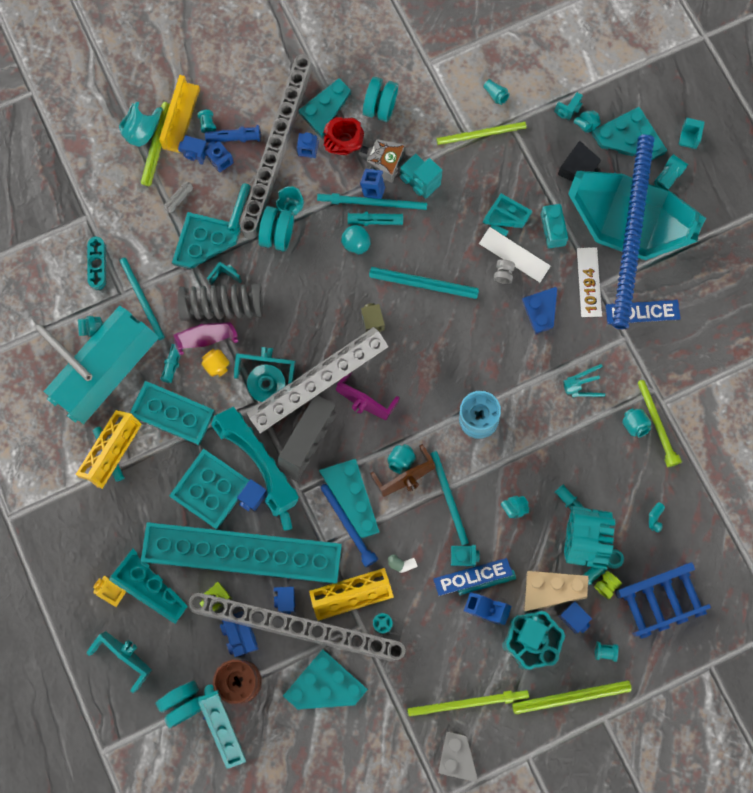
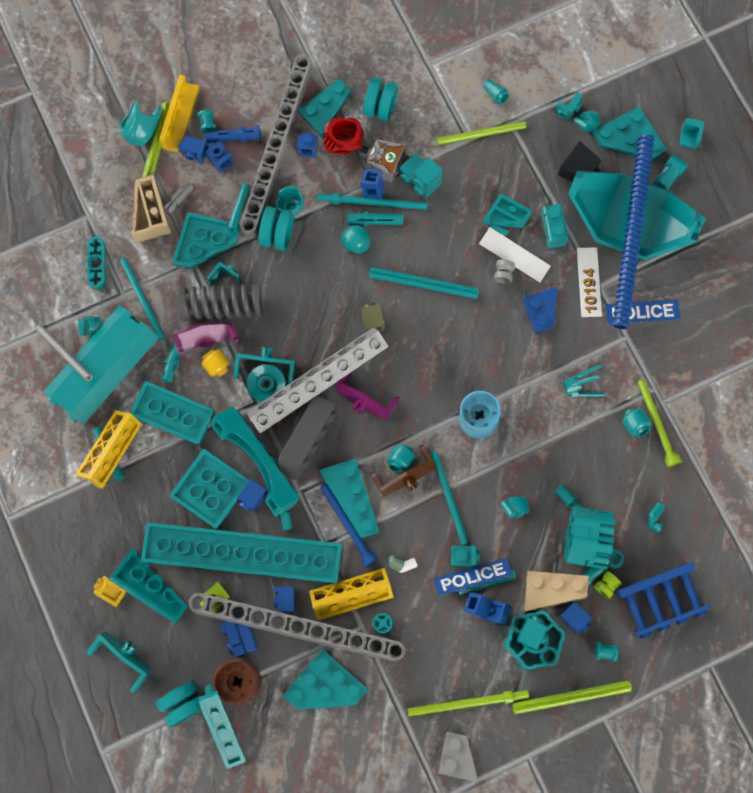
none -> tan wedge [131,175,171,243]

